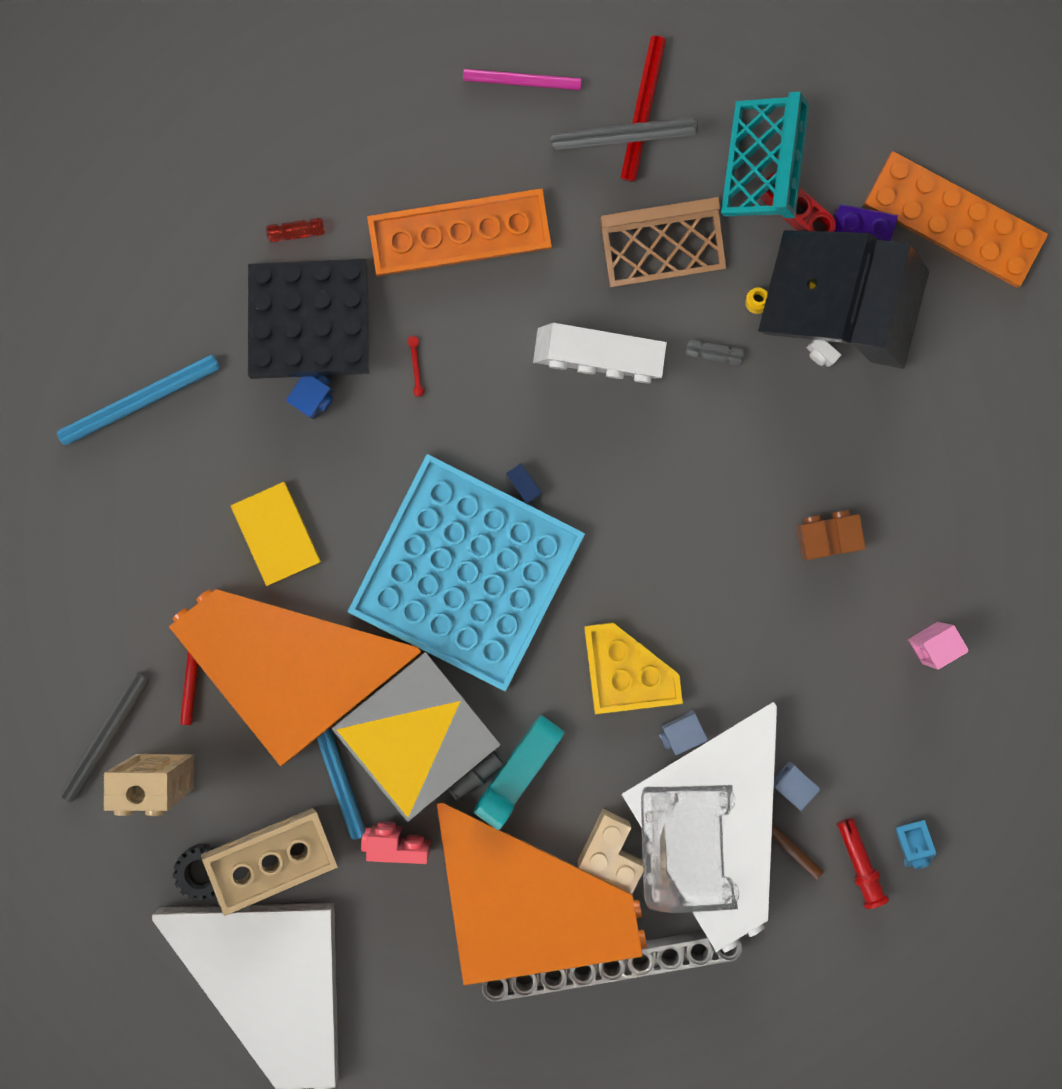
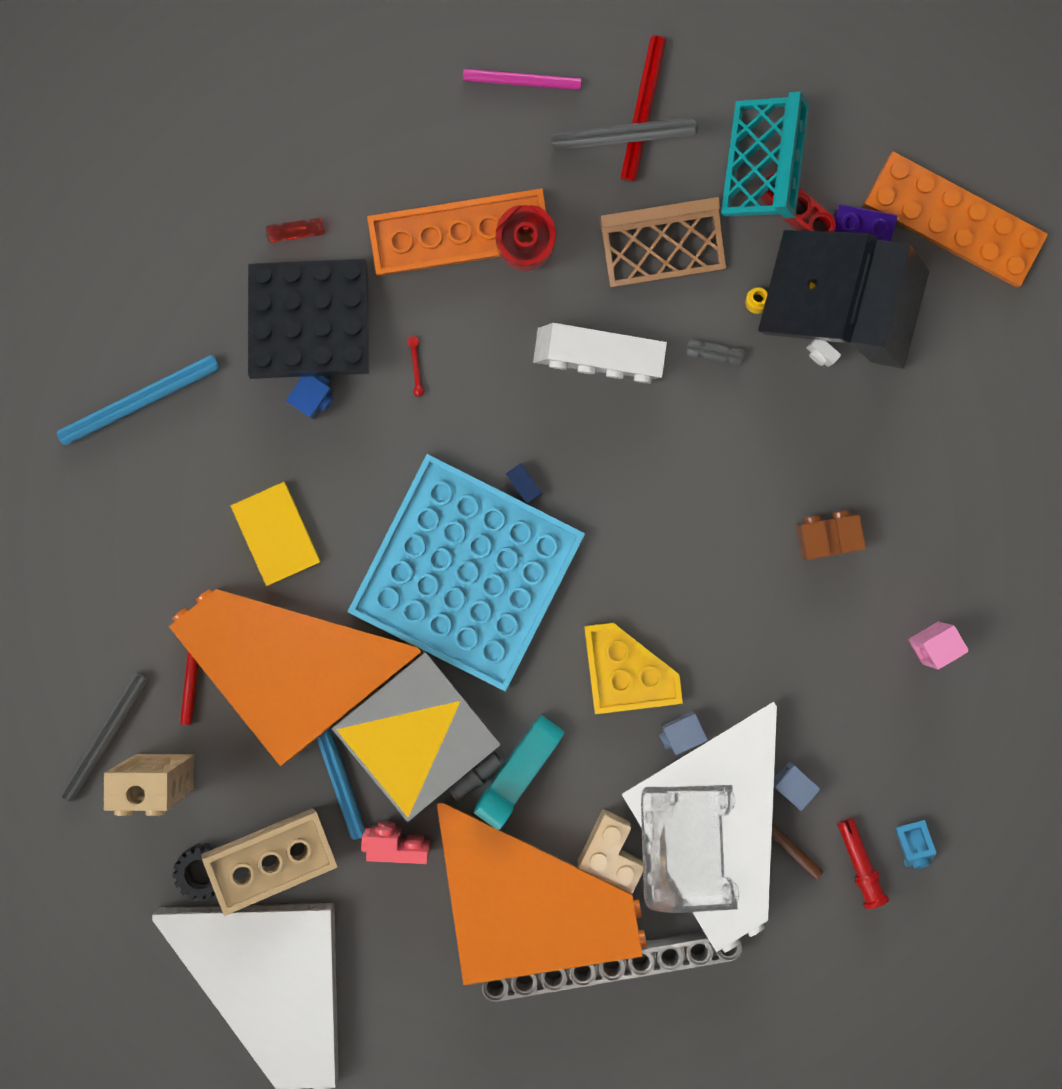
none -> red brick [496,205,556,272]

